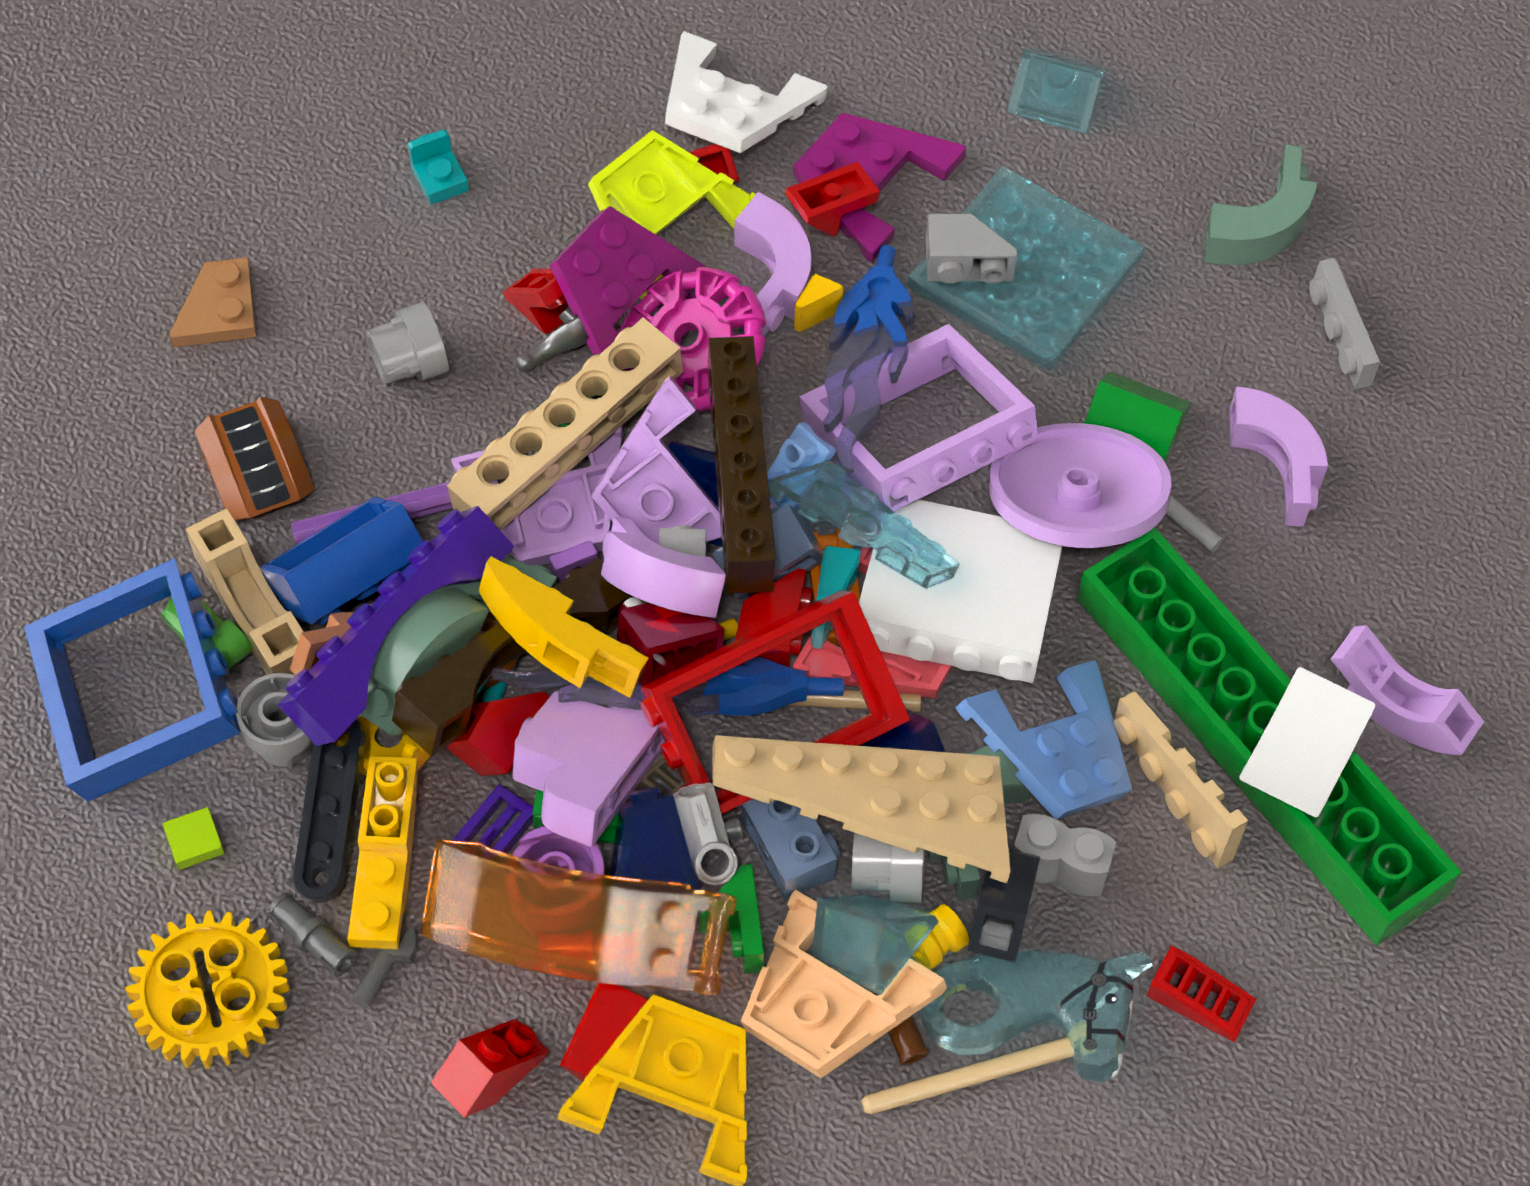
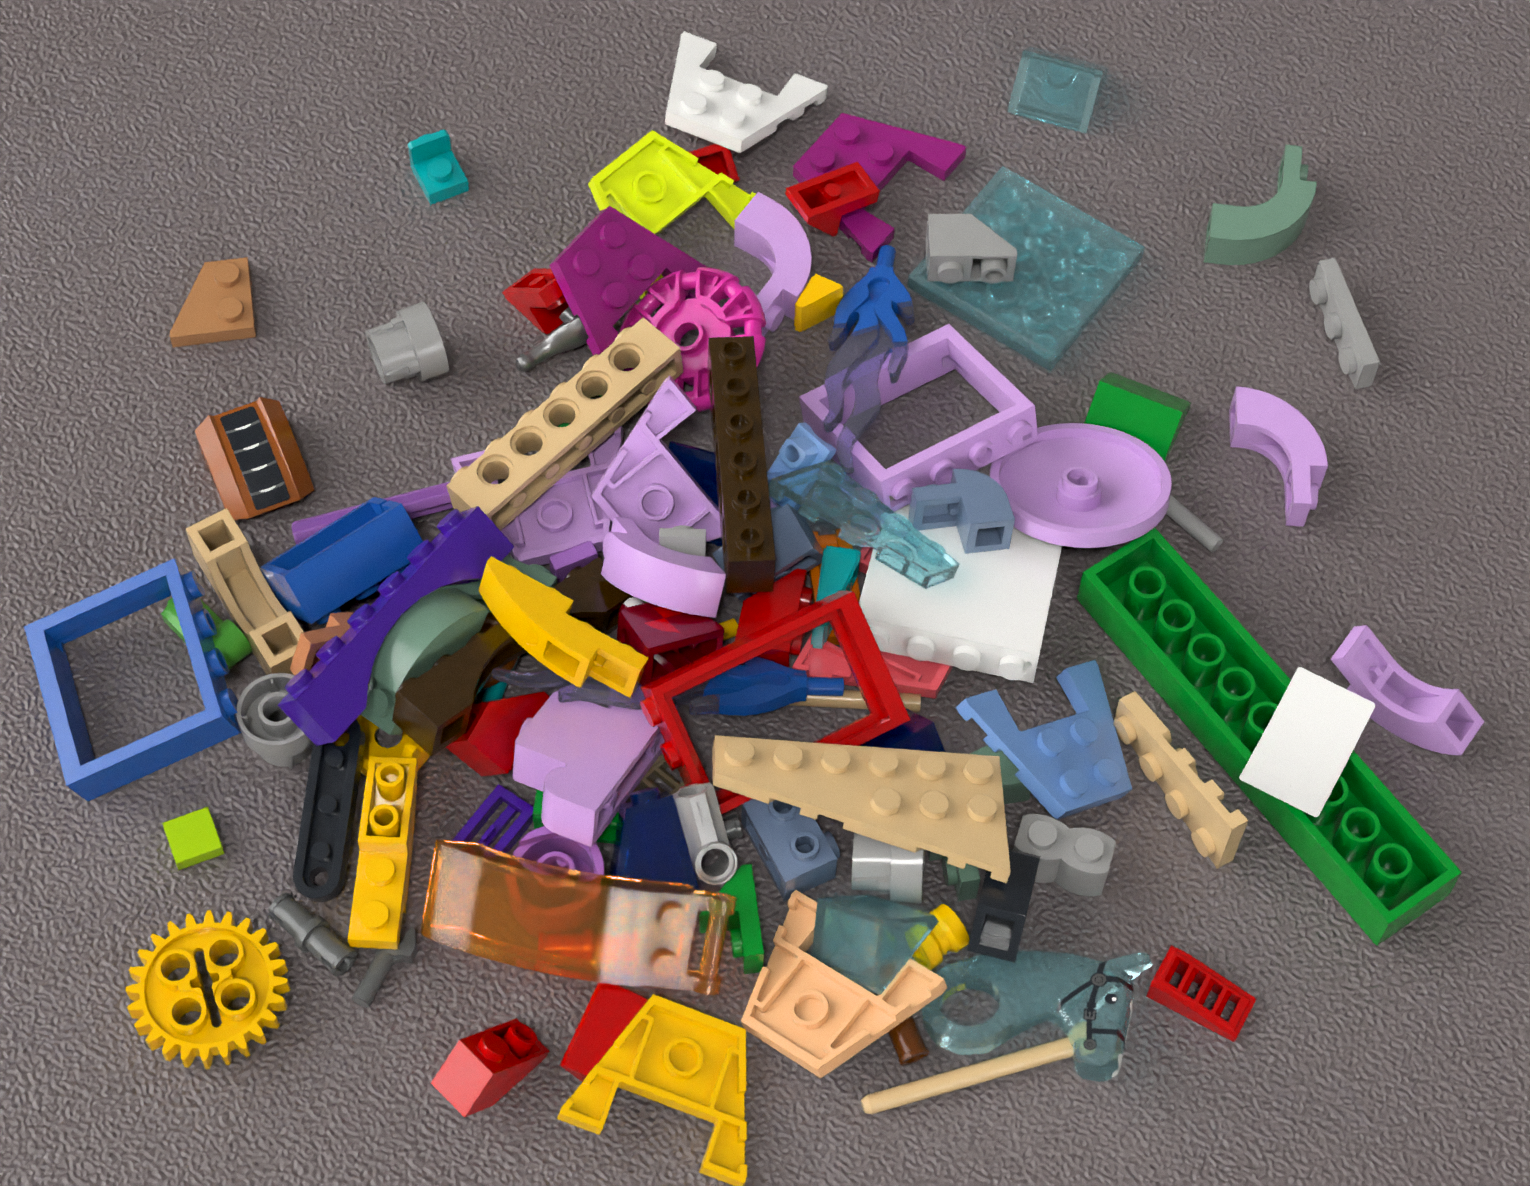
none -> sand blue brick [908,469,1015,554]

